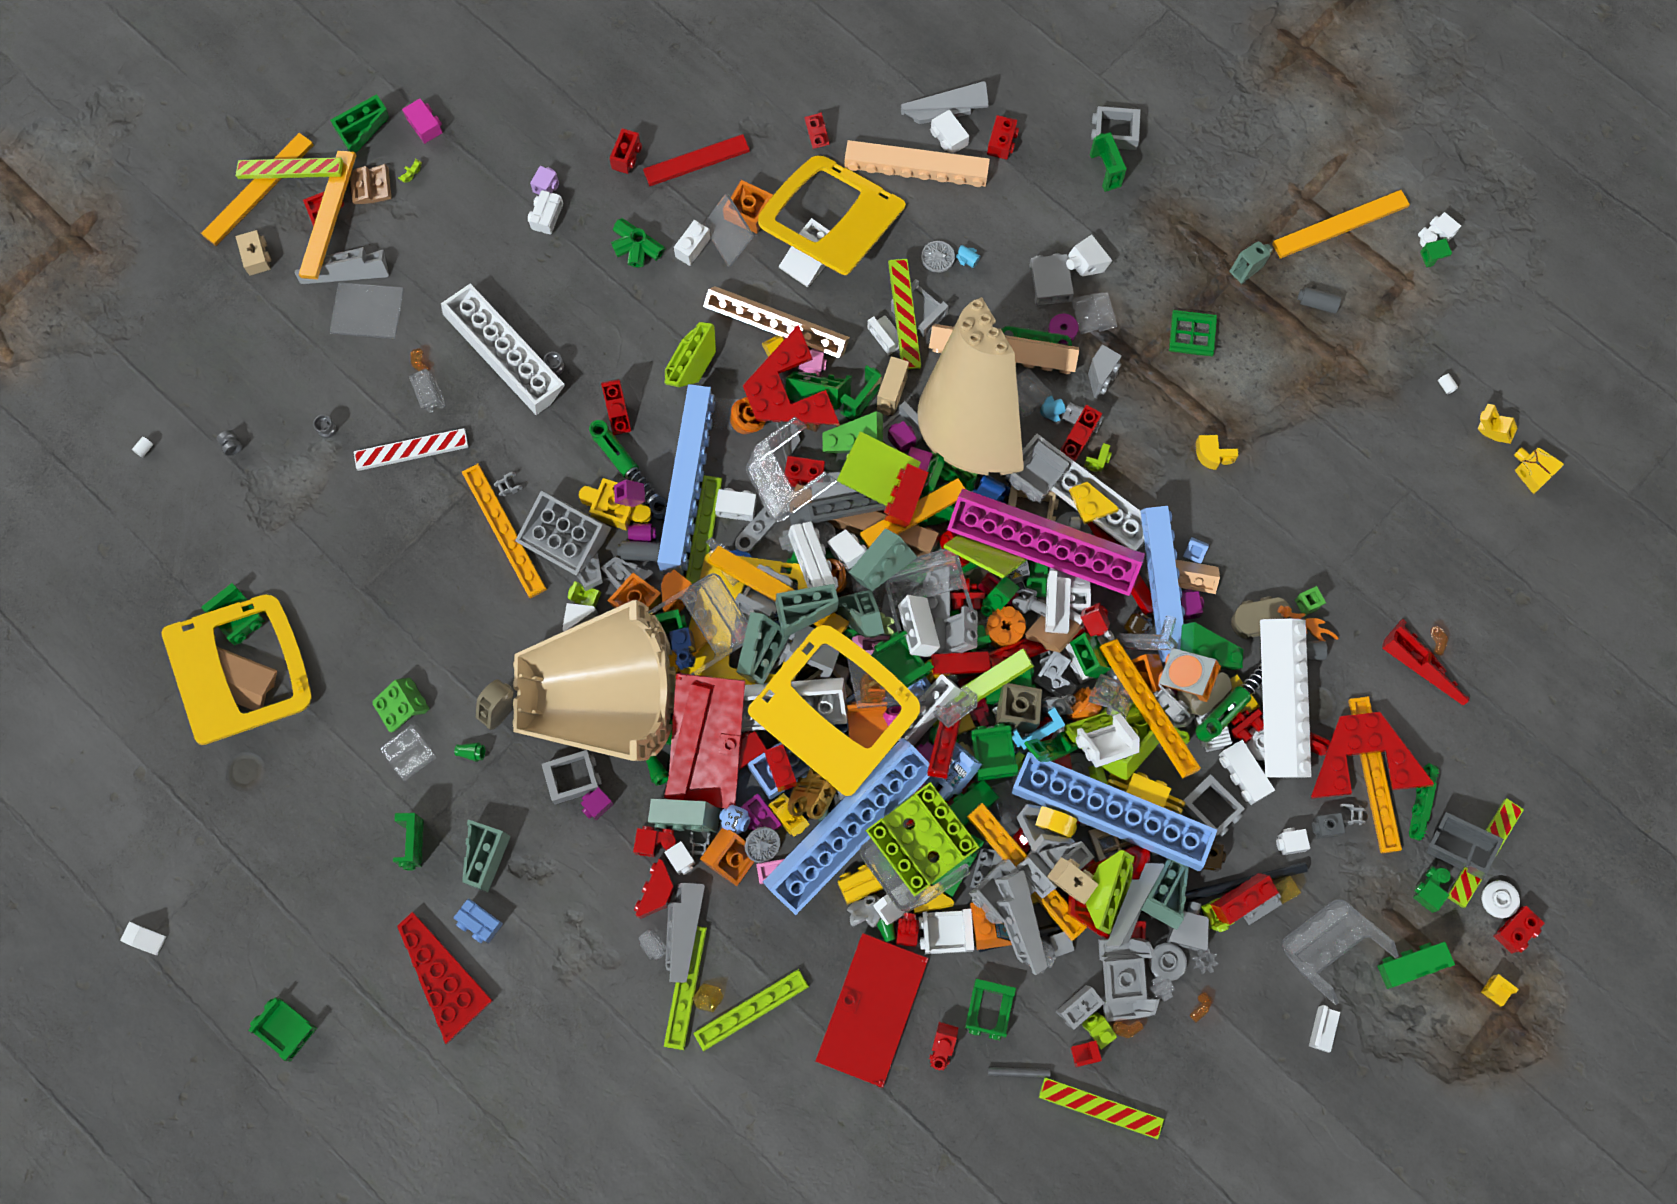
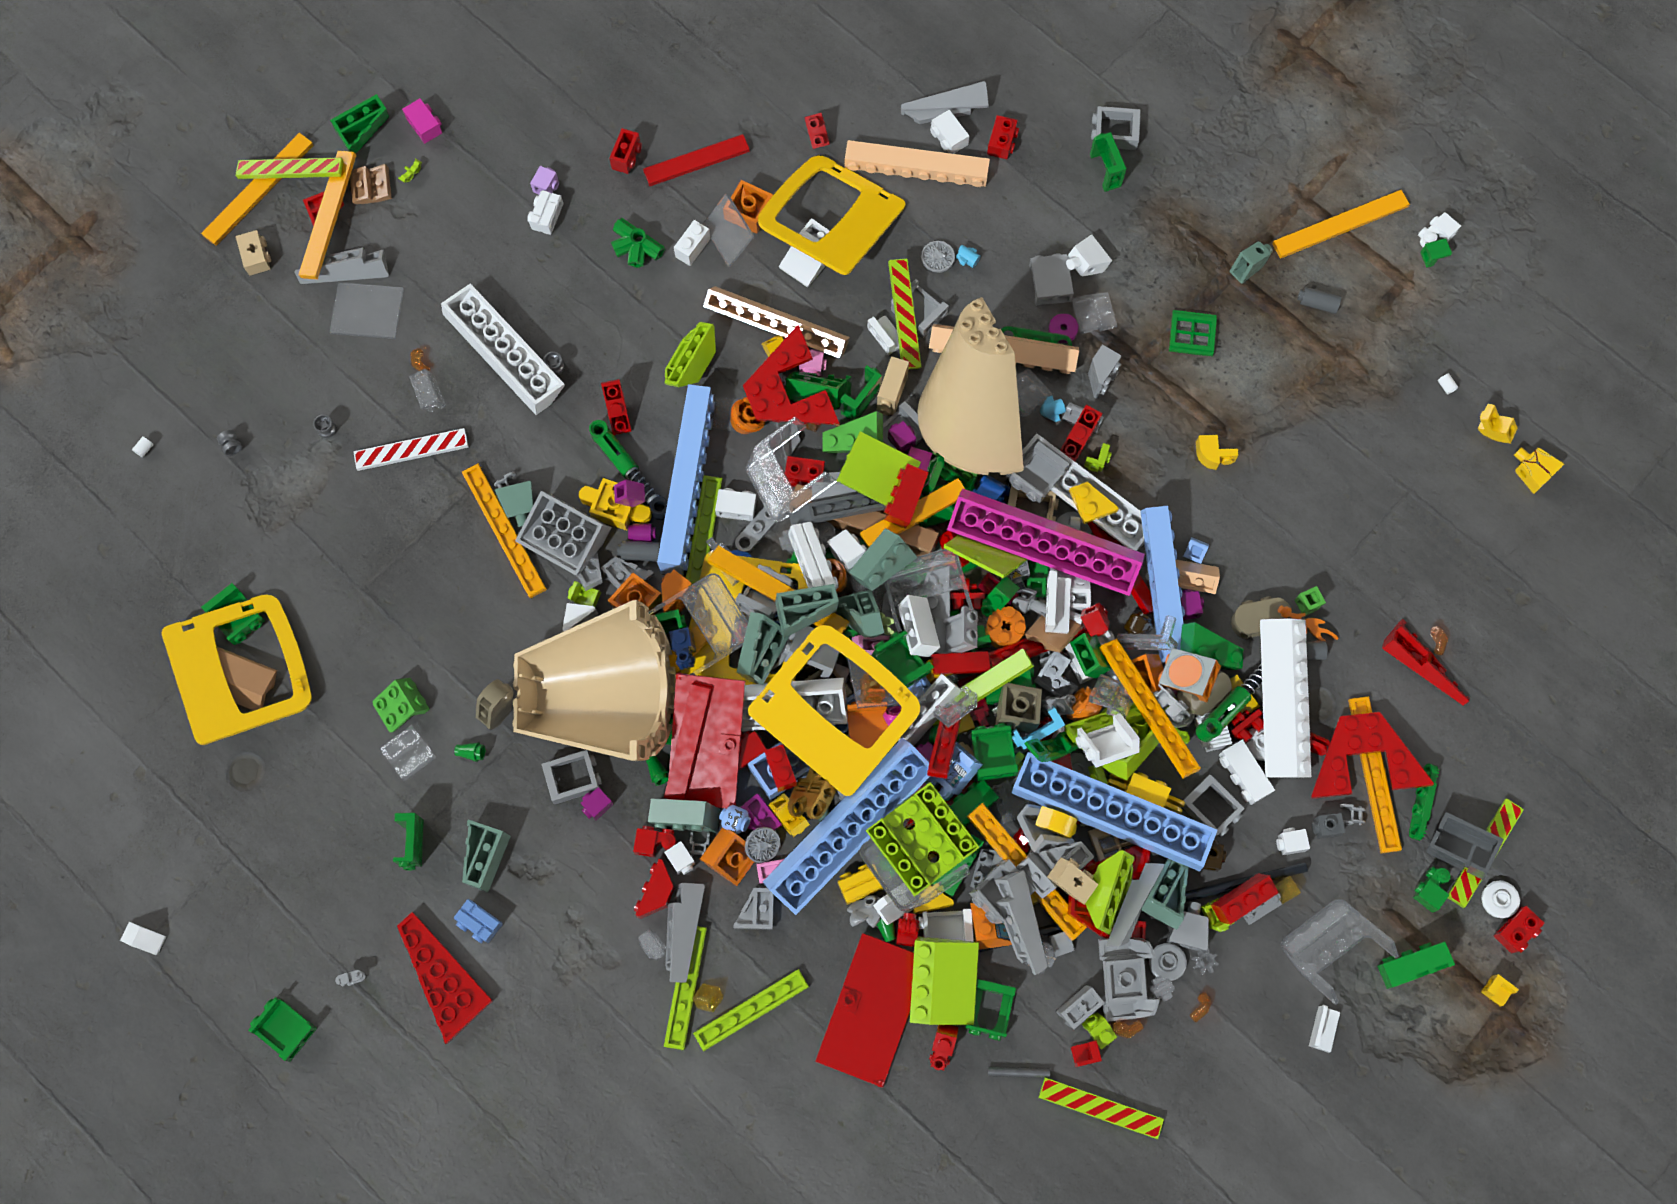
none -> light grey piece [335,970,366,986]
none -> sand green torso [495,481,534,527]
none -> light grey wing [734,888,774,930]
none -> lime slope [910,936,979,1025]

